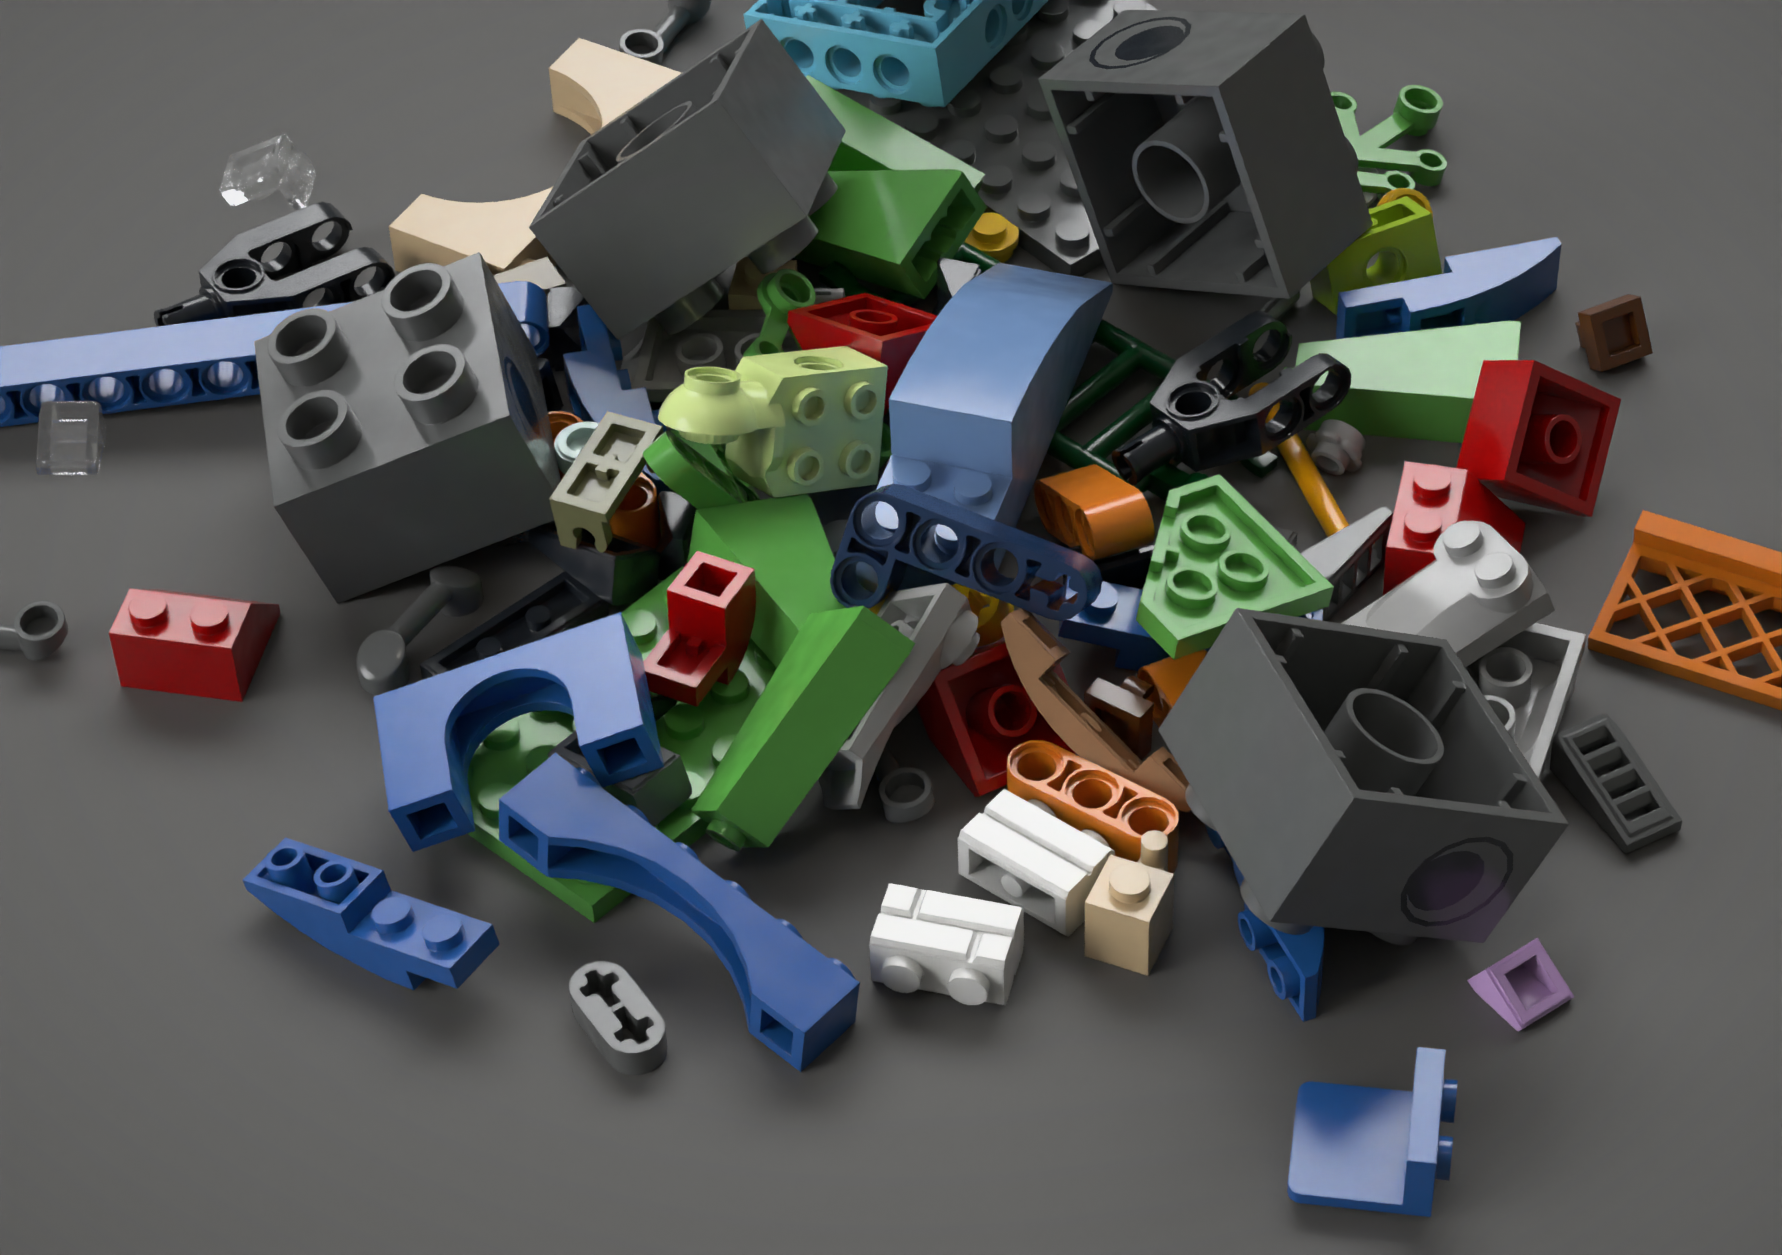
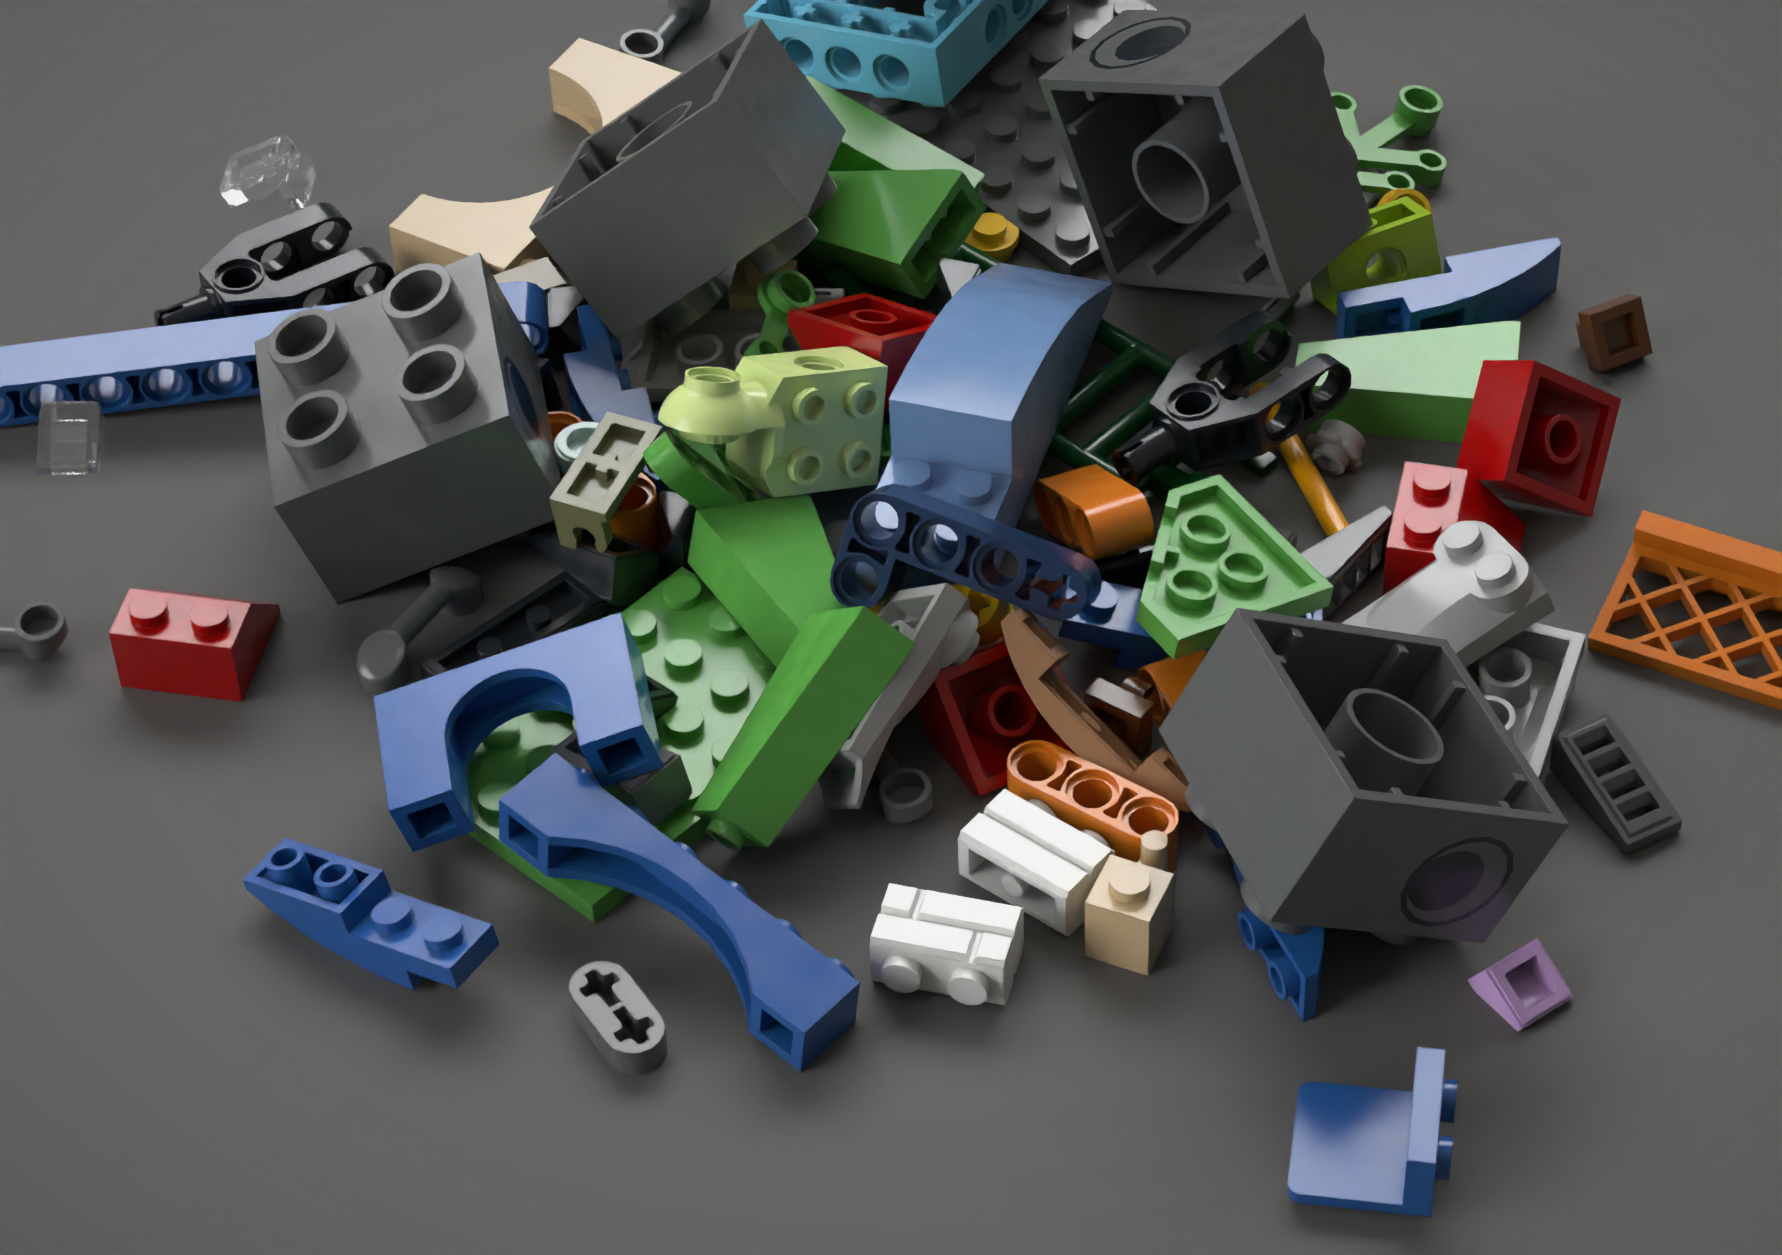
red brick [643,551,756,707] -> none

